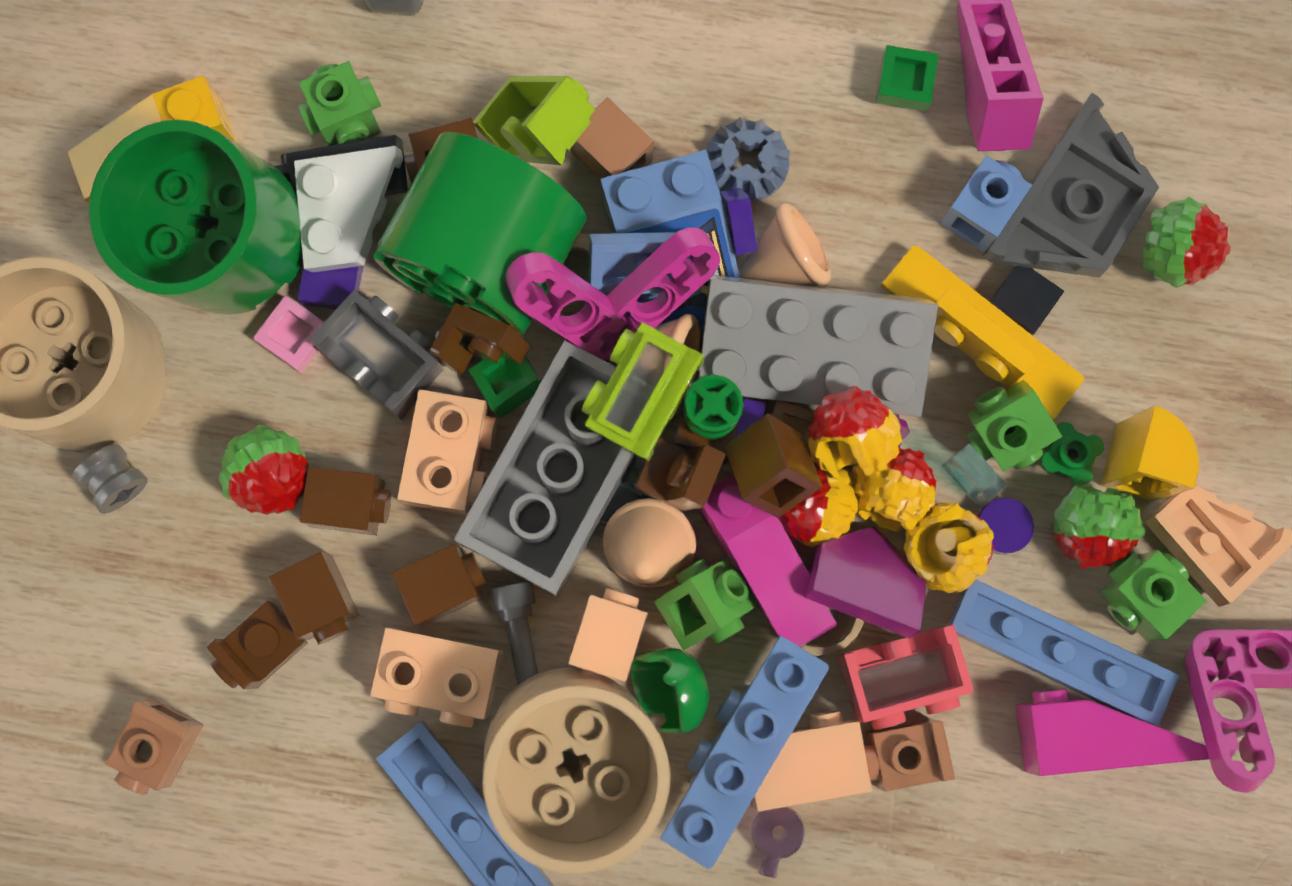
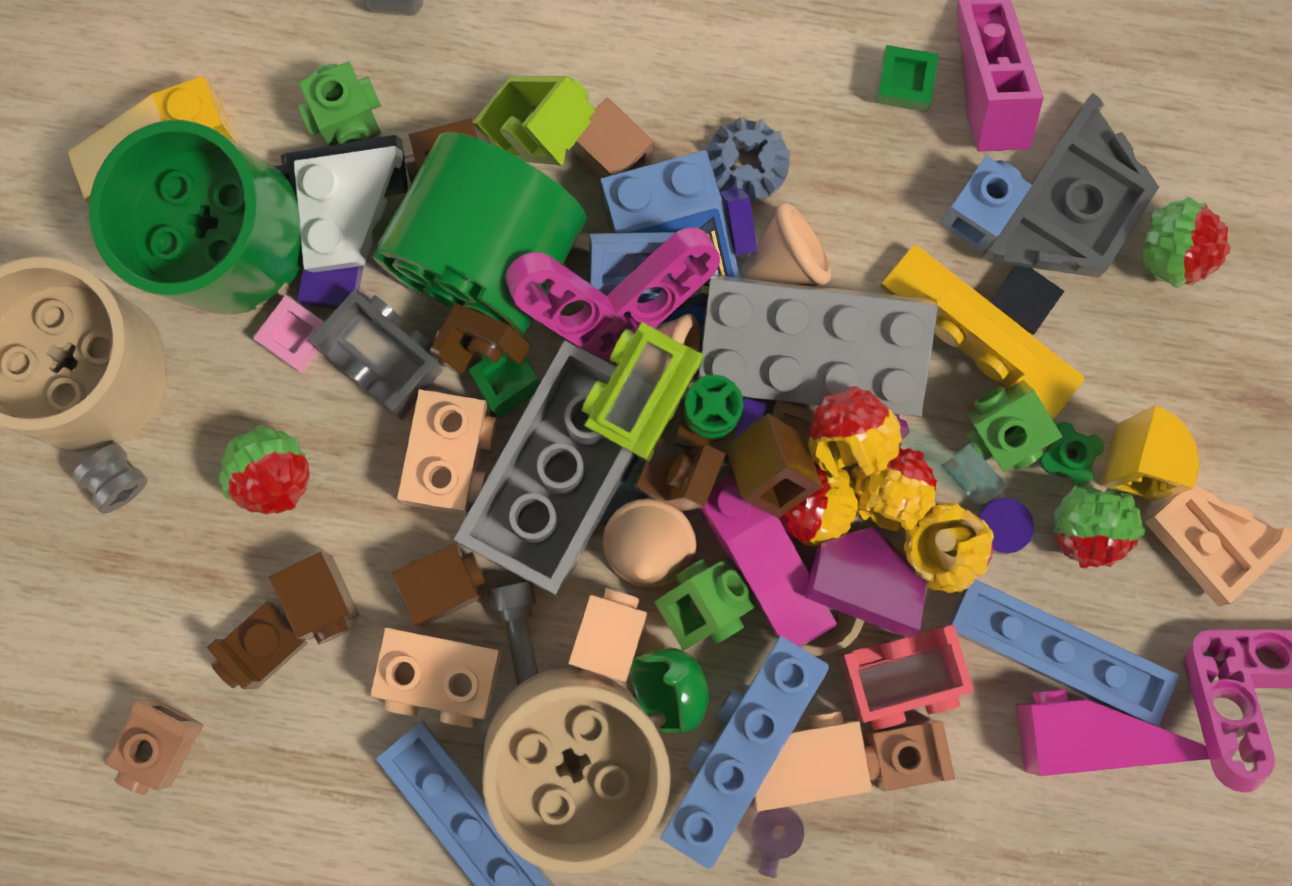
reddish brown brick [299,466,391,536] -> none
bright green brick [1100,550,1207,641] -> none

